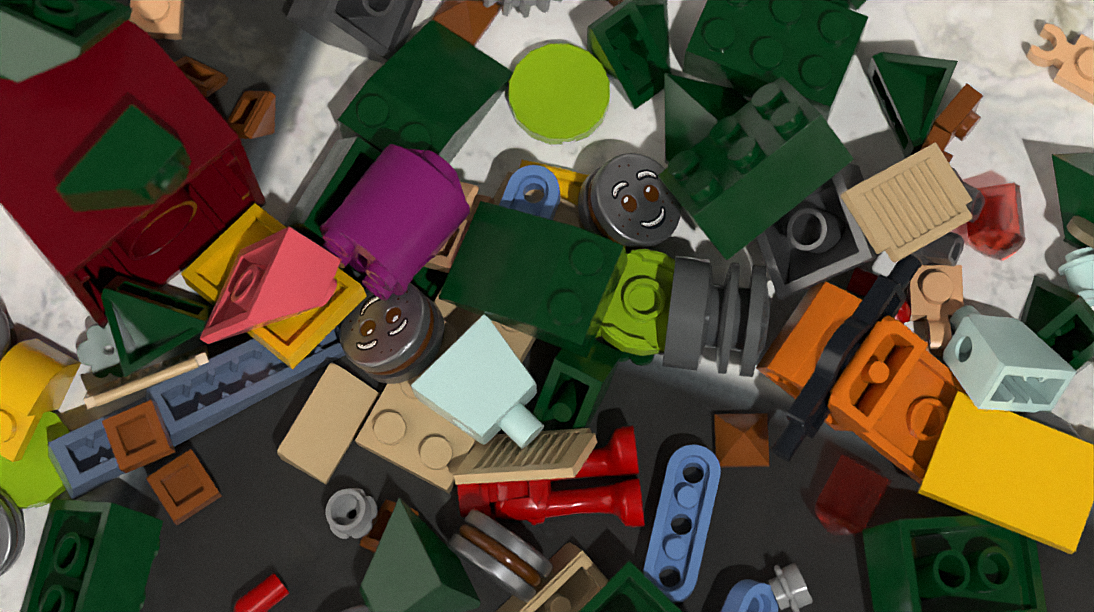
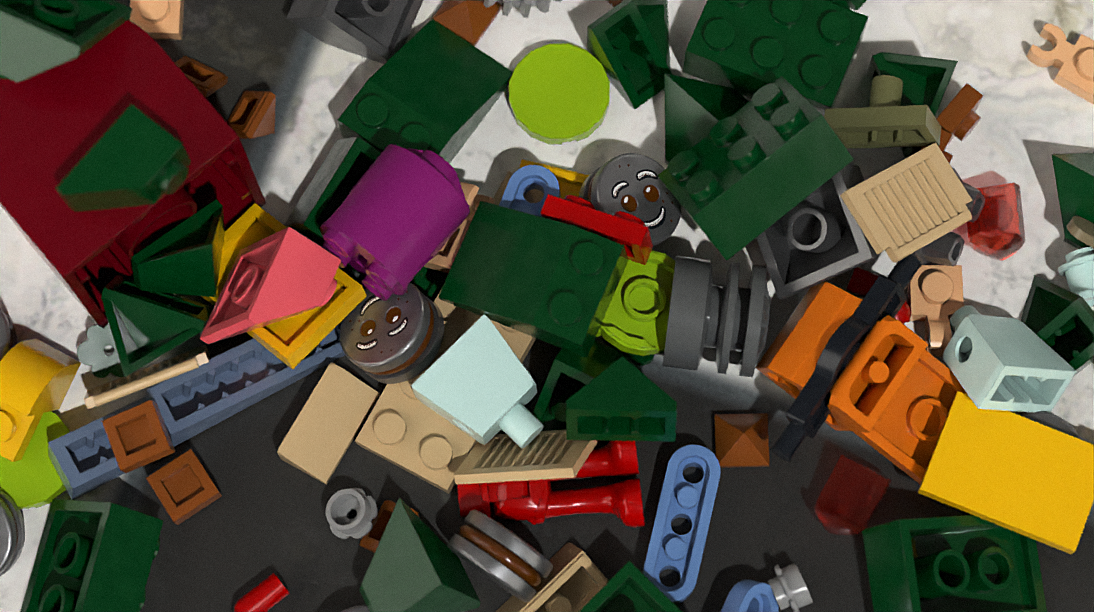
none -> dark green slope [131,199,225,297]
none -> red plate [540,194,653,265]
none -> dark green slope [566,356,677,442]
none -> olive tile [824,75,942,149]

